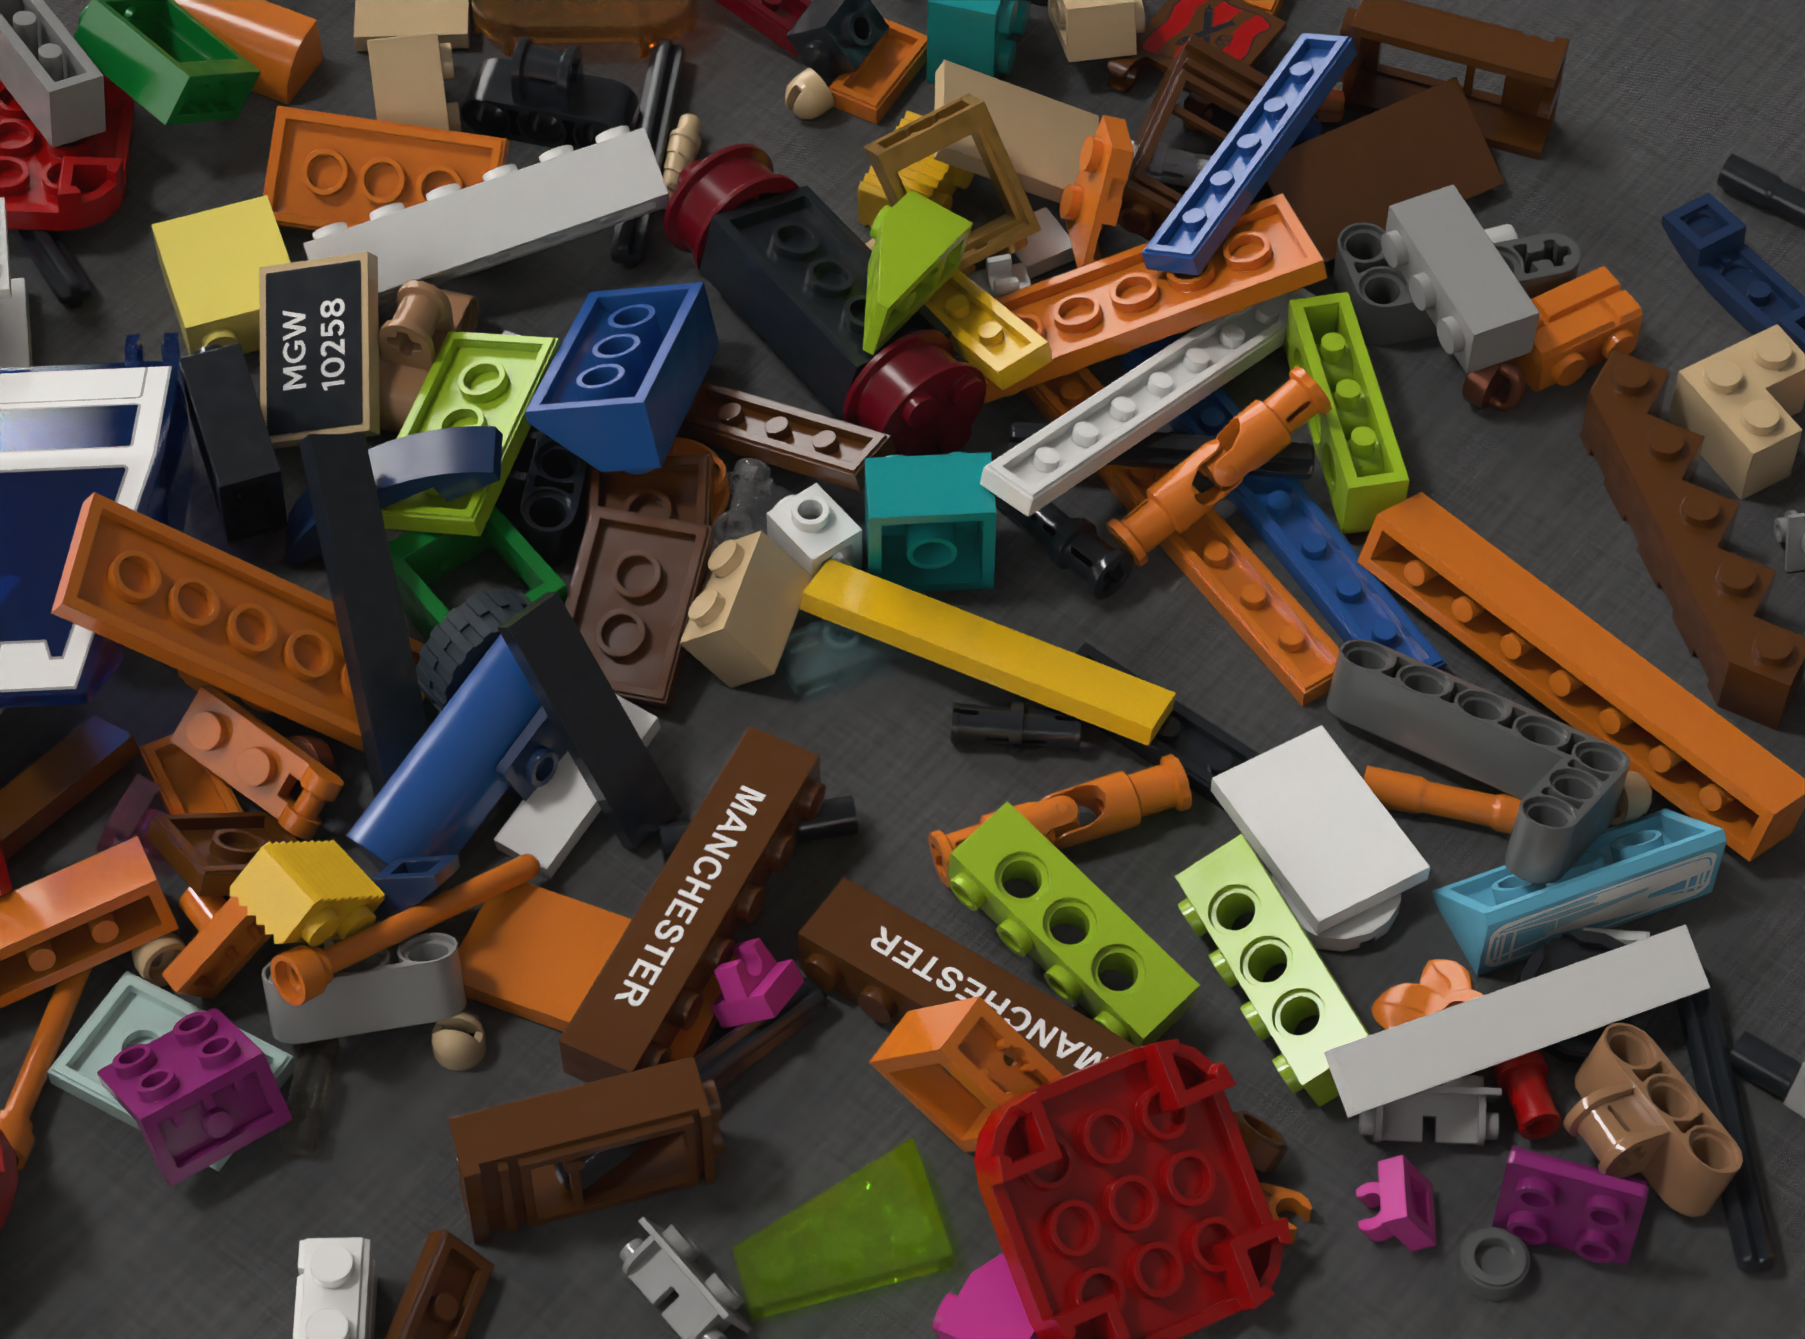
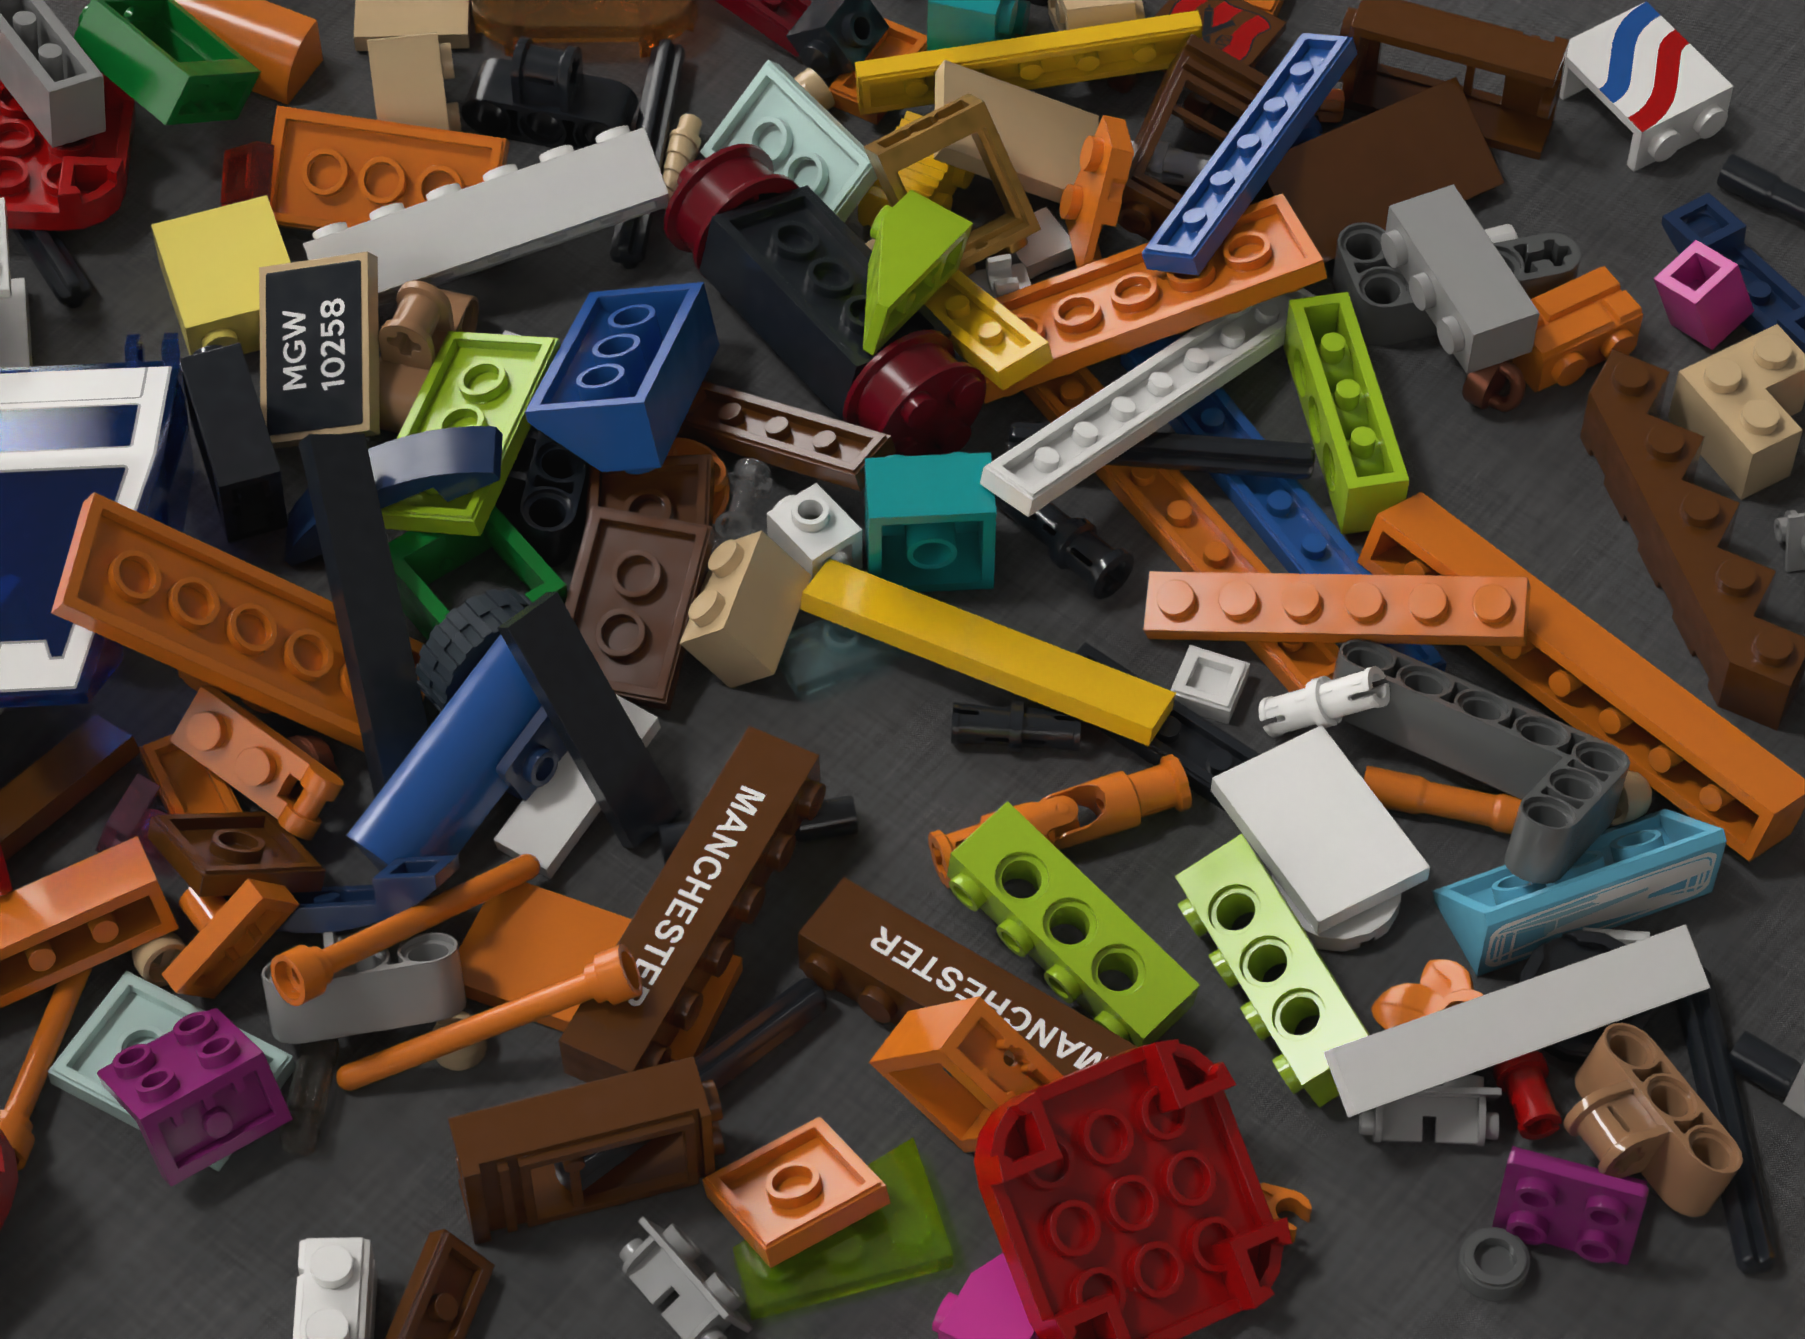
yellow brick [230,840,385,947] -> none
dark pink tile [710,938,805,1029] -> none
orange piece [1106,366,1332,567] -> none
reddish brown tile [1233,1110,1289,1172] -> none
dark pink tile [1356,1155,1437,1252] -> none
none -> clear red tile [220,141,274,207]
none -> orange piece [336,944,643,1091]
none -> light aqua tile [700,60,878,222]
none -> orange tile [702,1117,891,1268]
none -> yellow tile [855,10,1202,115]
none -> orange plate [1143,571,1531,646]
none -> white tile [1171,645,1250,724]
none -> white pin [1258,666,1390,738]
none -> panel [1559,1,1734,172]
none -> dark pink brick [1654,240,1754,350]

